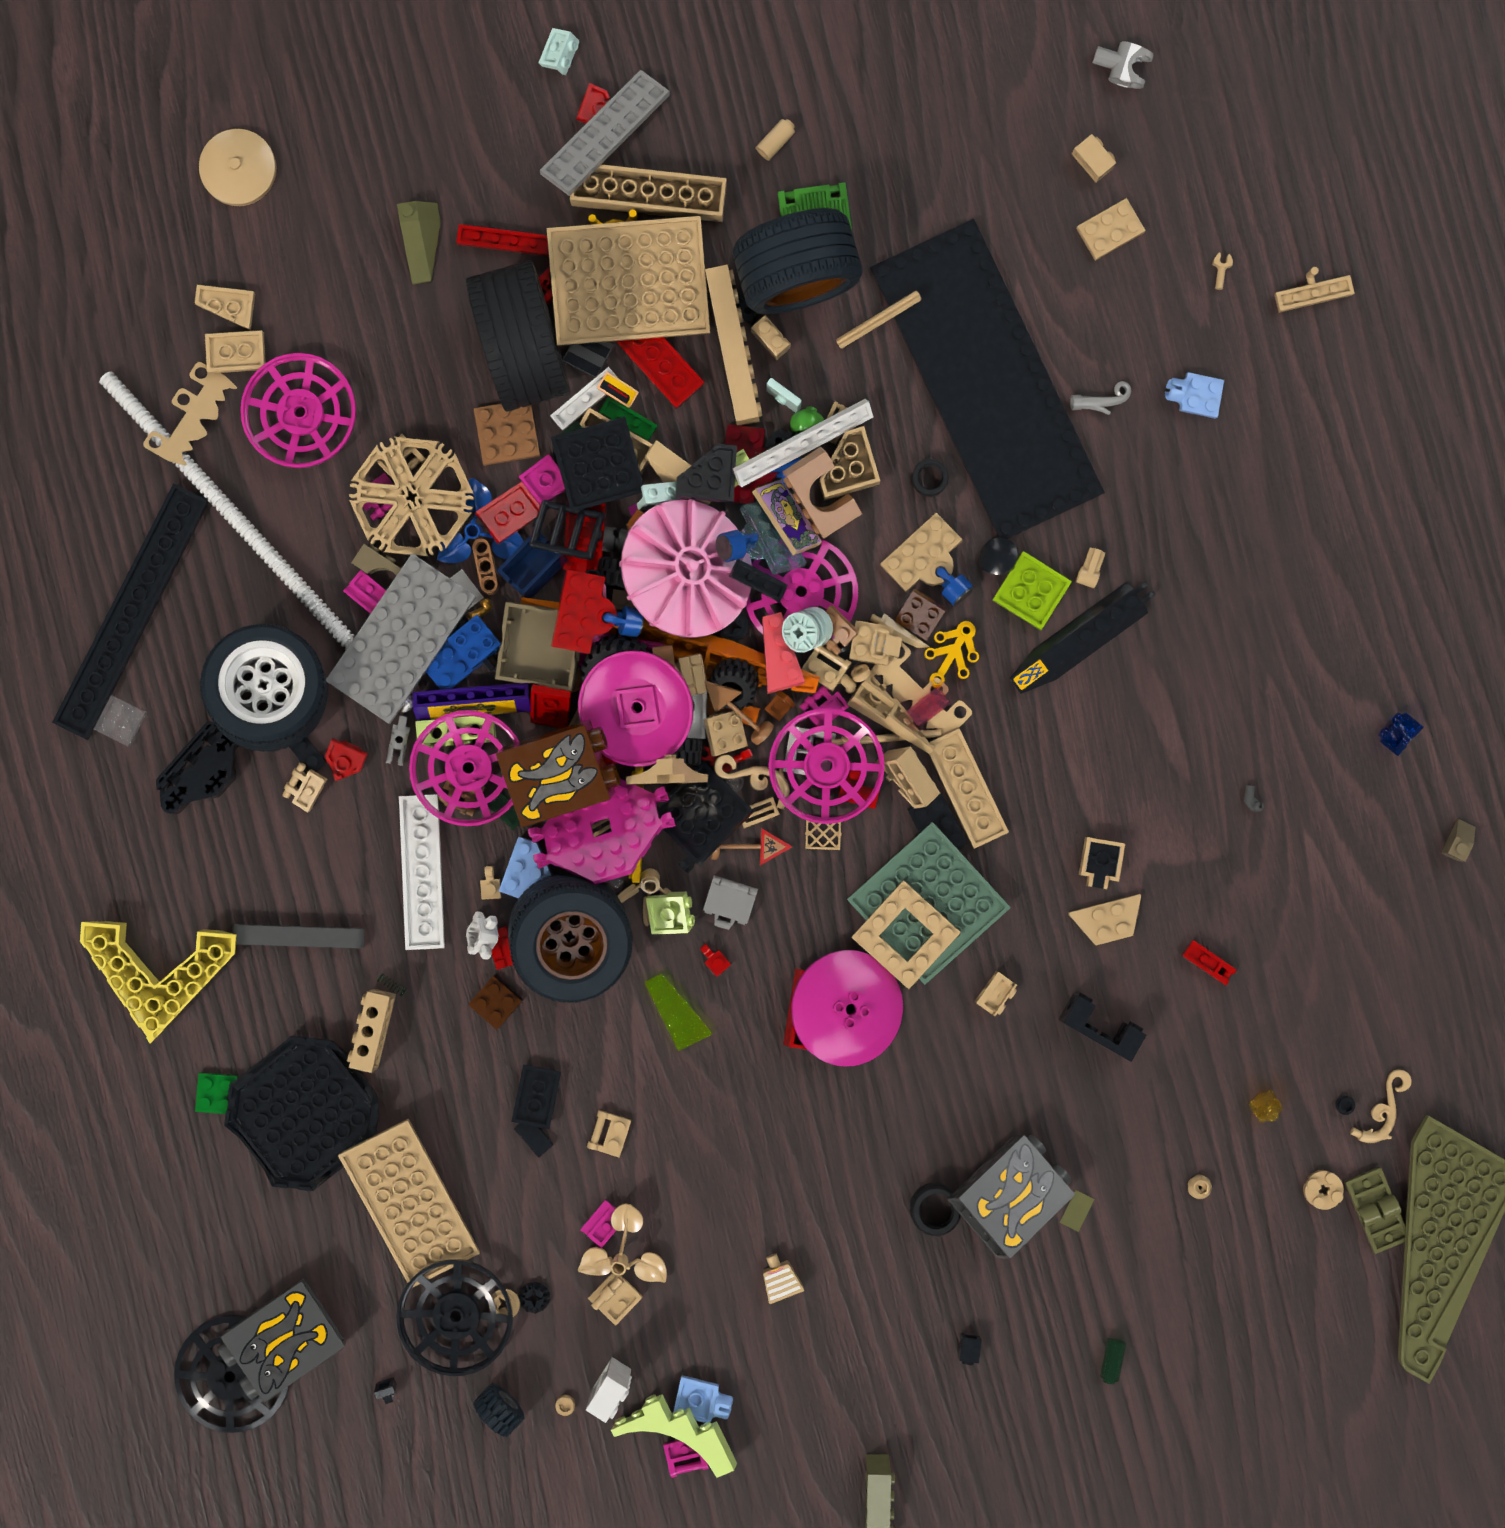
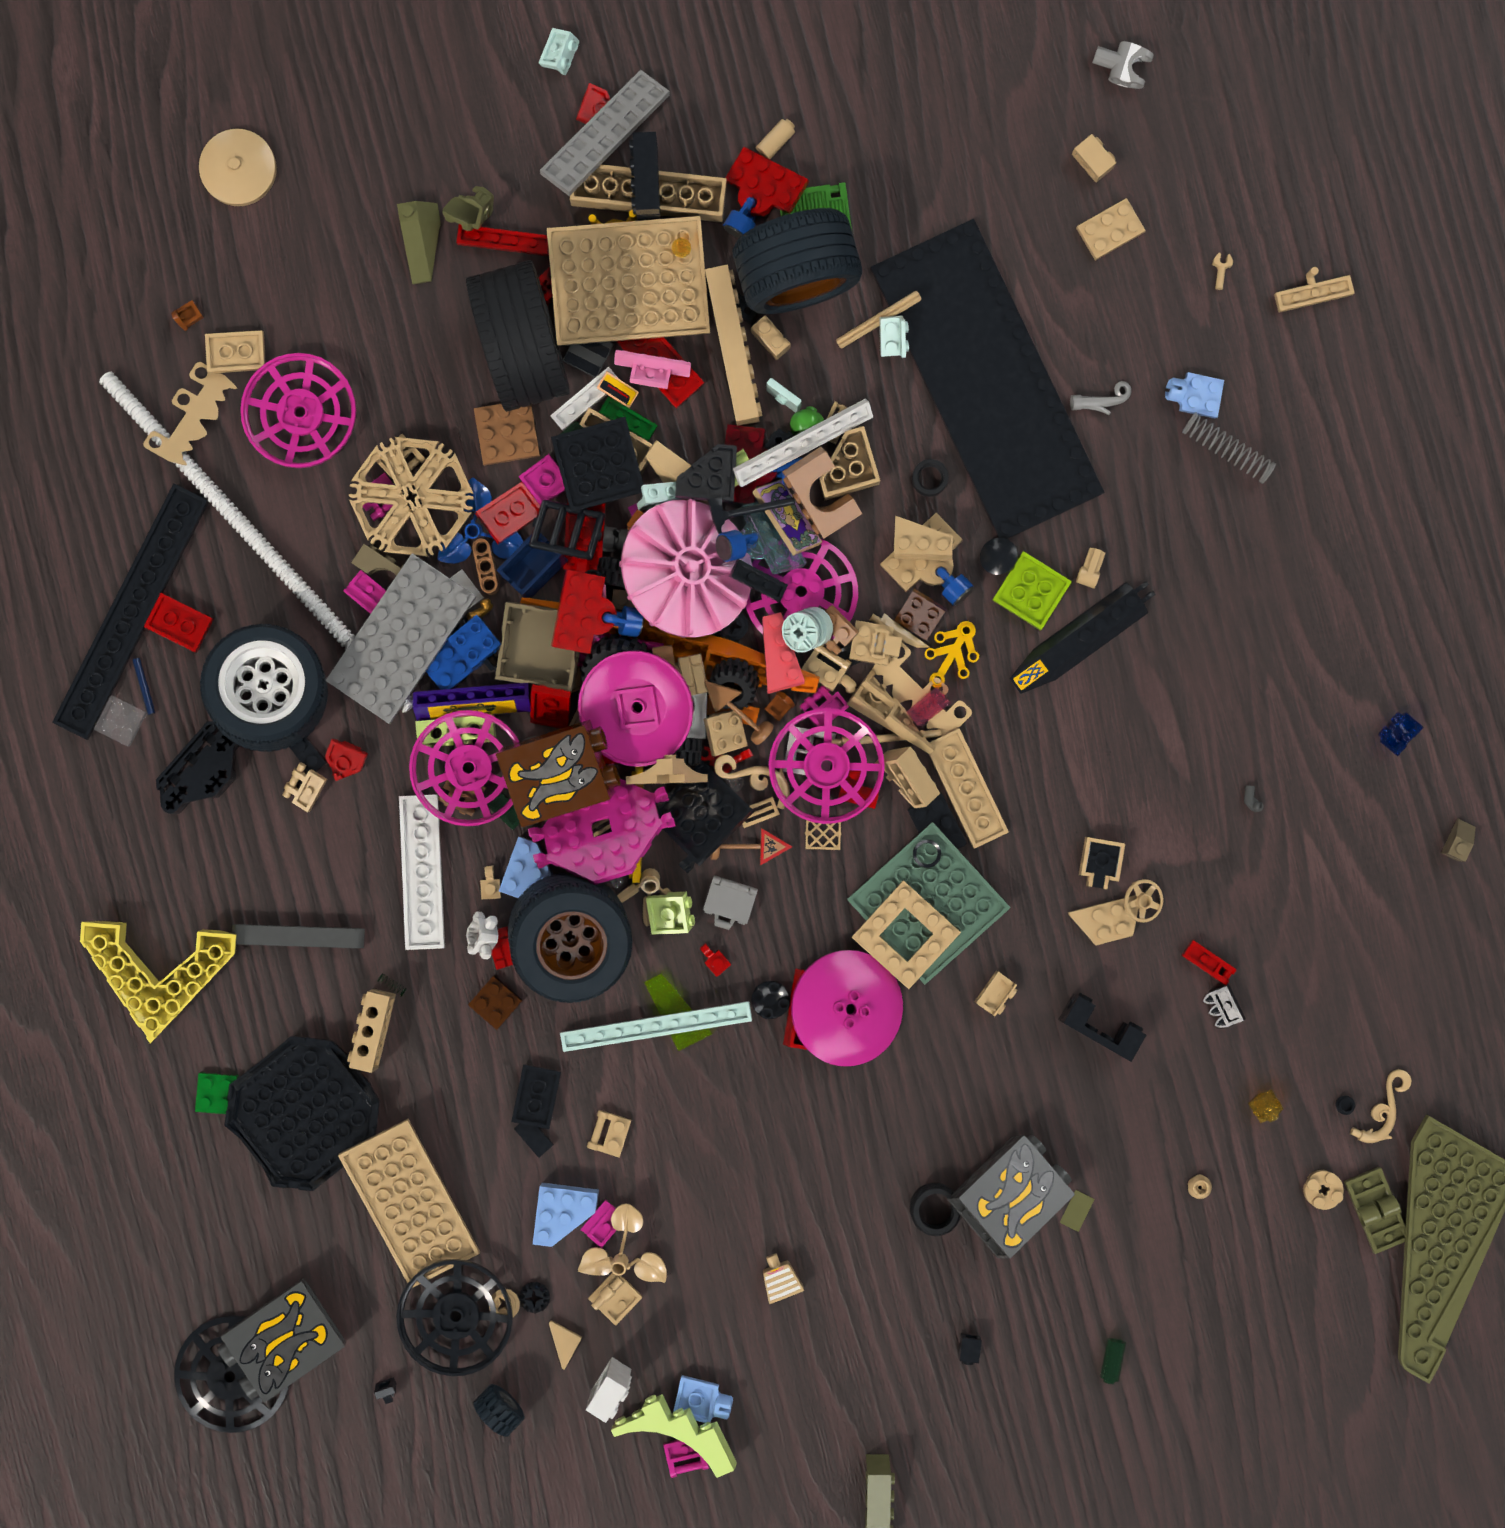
tan wing [195,285,255,331] -> none
light grey hinge [386,715,410,766] -> none
tan tile [555,1395,575,1416] -> none
tan tile [851,664,871,682] -> none
none -> dark blue bar [132,658,155,715]
none -> red plate [144,593,214,653]
none -> dark orange tile [171,300,204,331]
none -> olive piece [442,186,494,231]
none -> light blue brick [533,1183,599,1247]
none -> tan tile [549,1320,582,1370]
none -> light aqua plate [560,1001,753,1052]
none -> bright pink bracket [614,350,691,389]
none -> black piece [629,132,661,221]
none -> clear yellow plate [672,238,691,258]
none -> black piece [708,497,795,534]
none -> red plate [723,147,809,239]
none -> black dish [751,981,790,1019]
none -> light aqua bracket [879,316,909,358]
none -> tan wedge [894,516,953,560]
none -> black piece [913,840,941,868]
none -> tan wheel [1123,879,1163,923]
none -> light grey piece [1182,412,1276,484]
none -> plate [1203,984,1246,1028]

